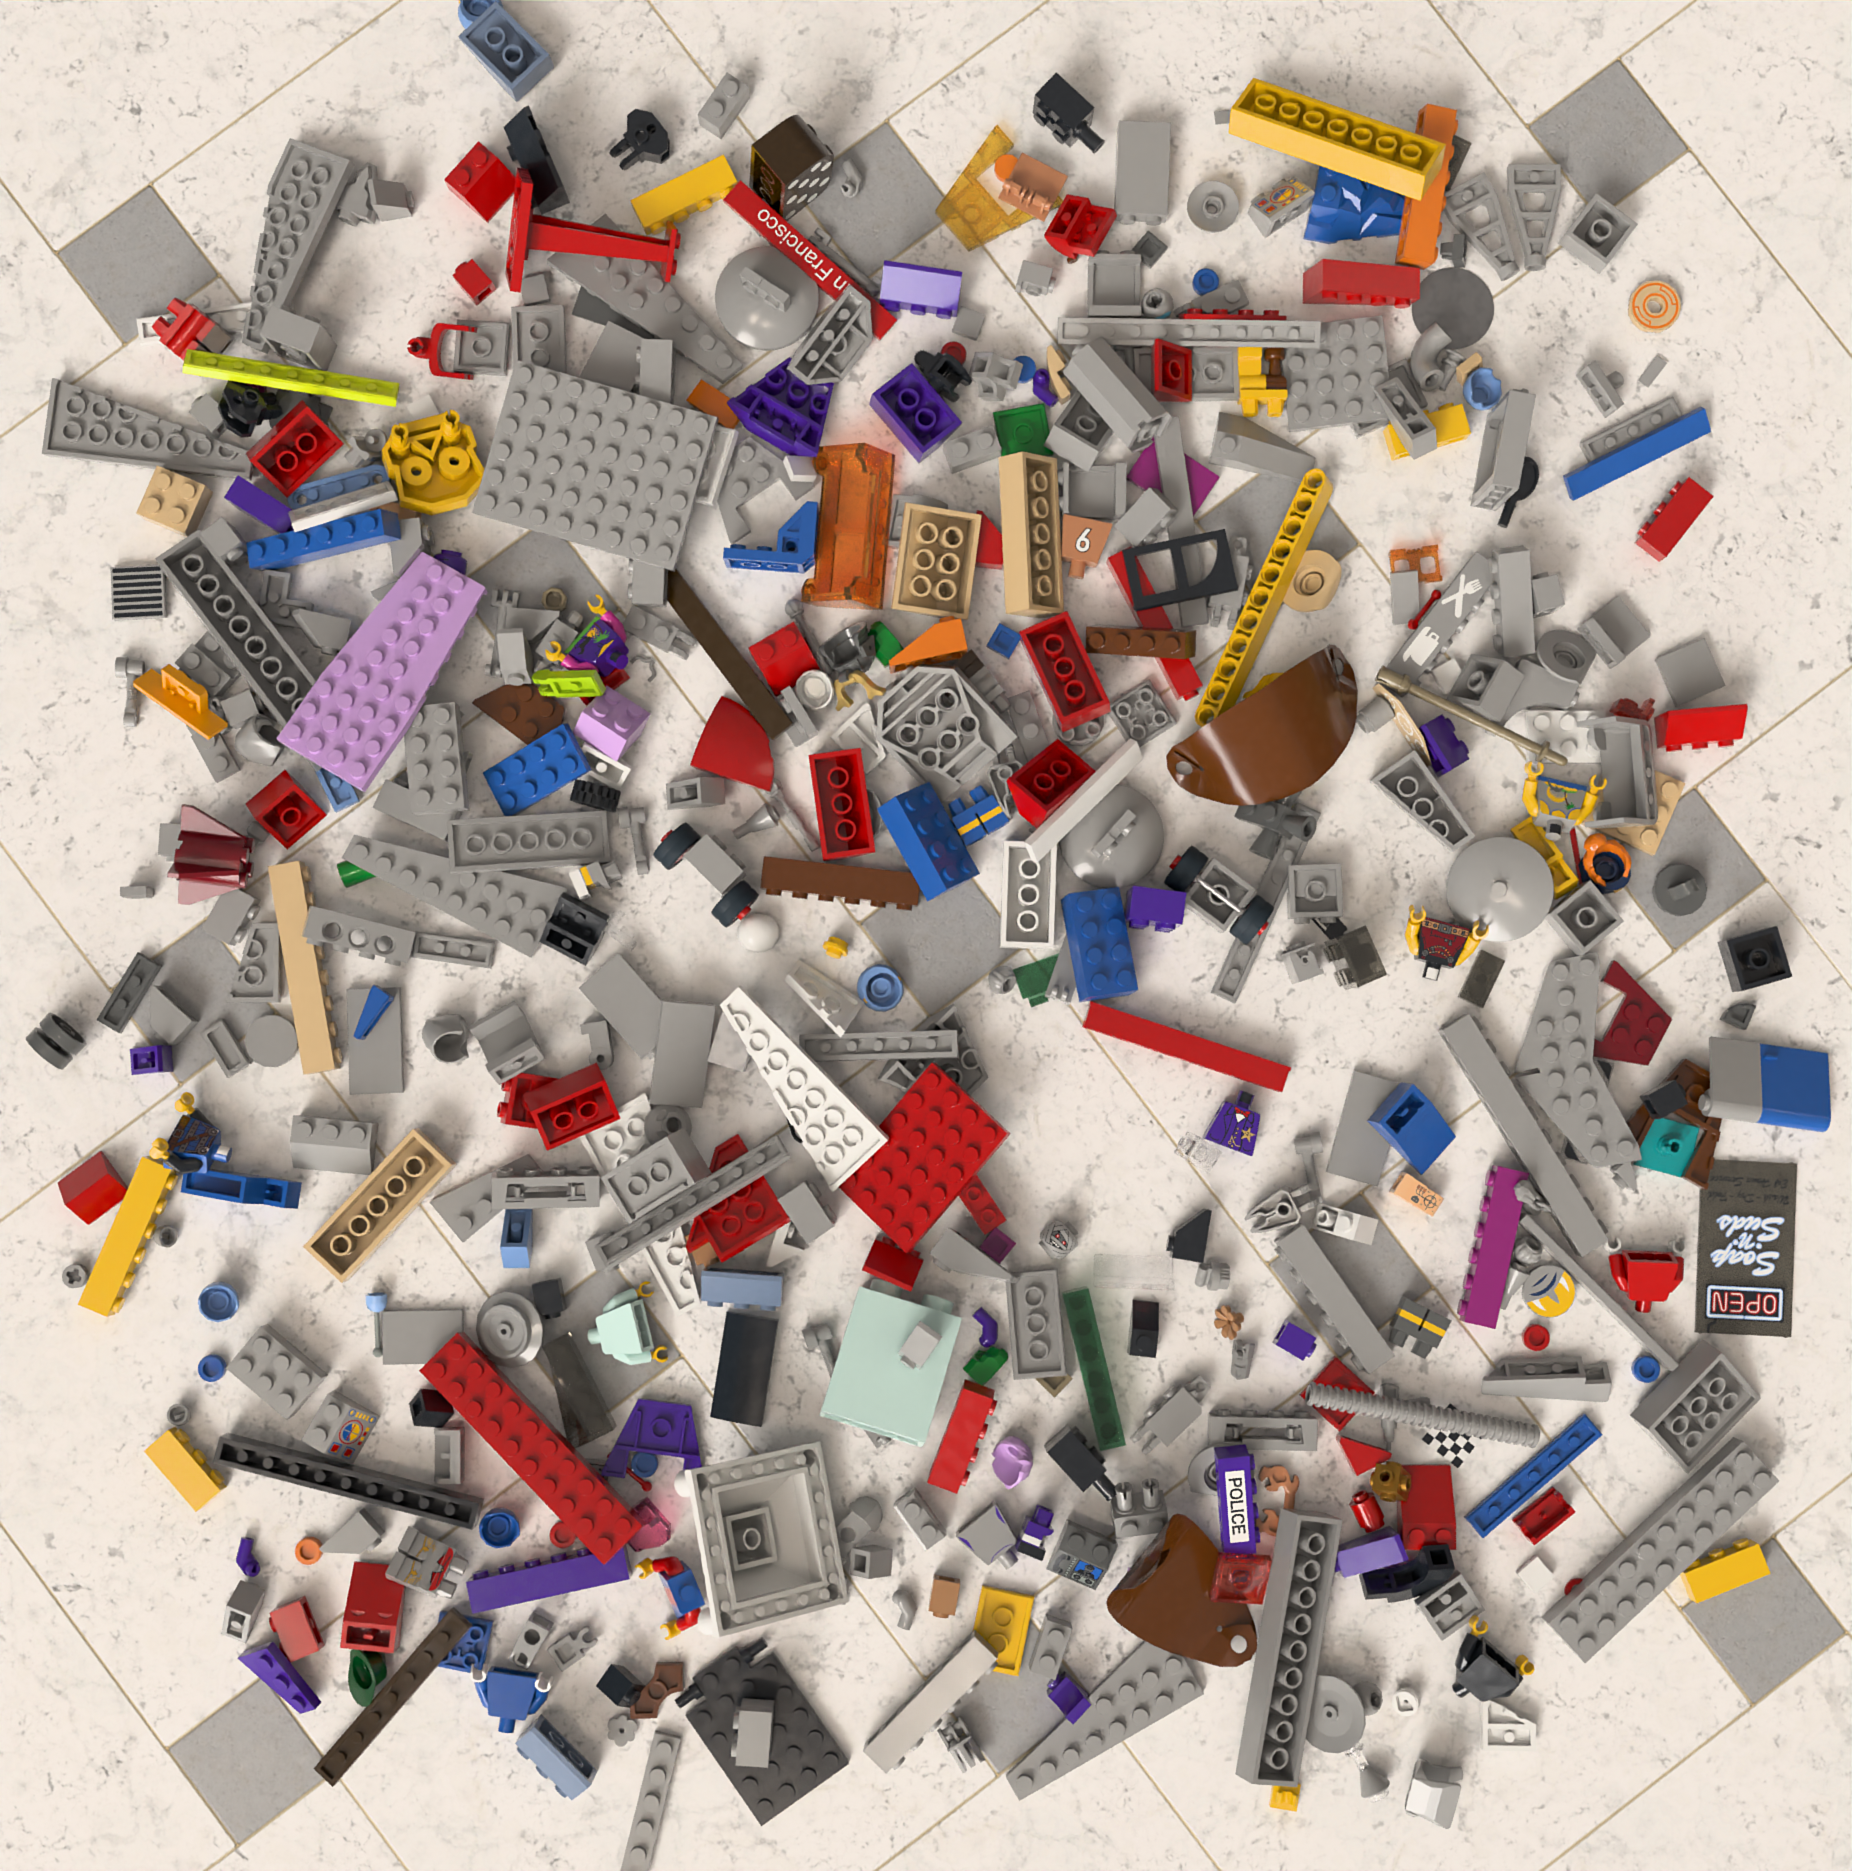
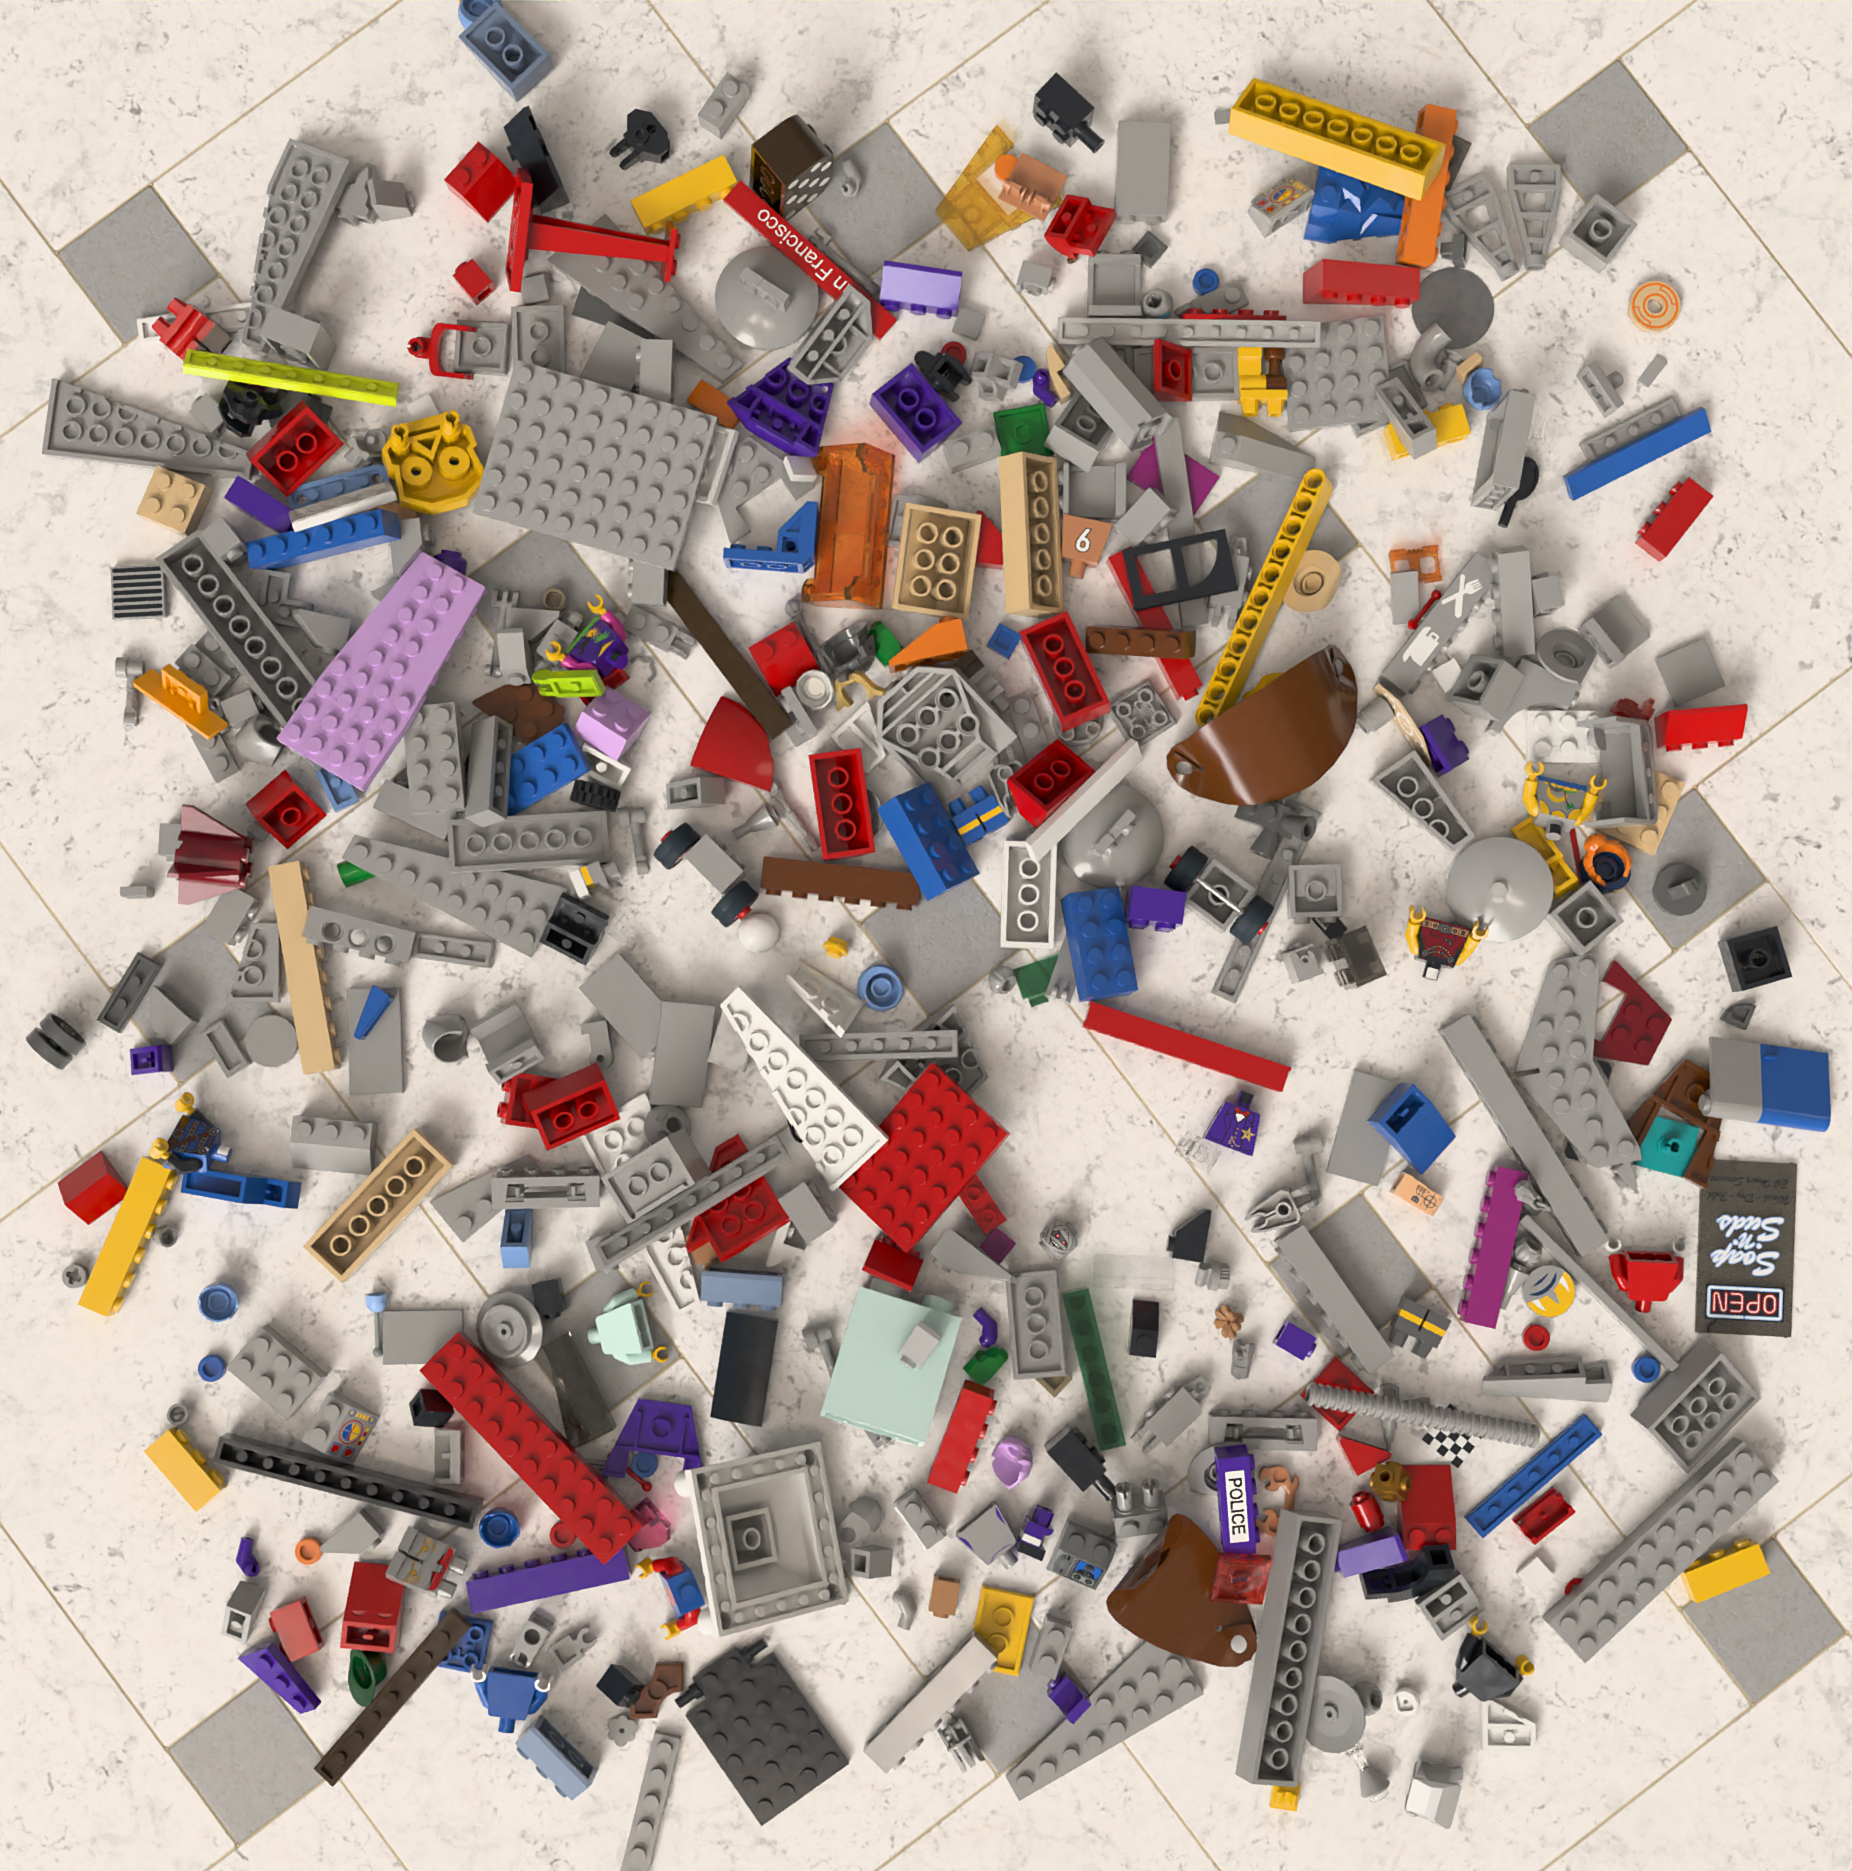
light grey brick [731,1698,775,1768] -> none
light grey dish [1187,181,1239,233] -> none
white slope [1312,1203,1378,1245] -> none
dark tan bar [1375,665,1568,766] -> none
clear smoke plate [1458,949,1505,1008] -> none
black brick [1639,1080,1688,1120] -> none
none -> light grey brick [465,715,513,827]

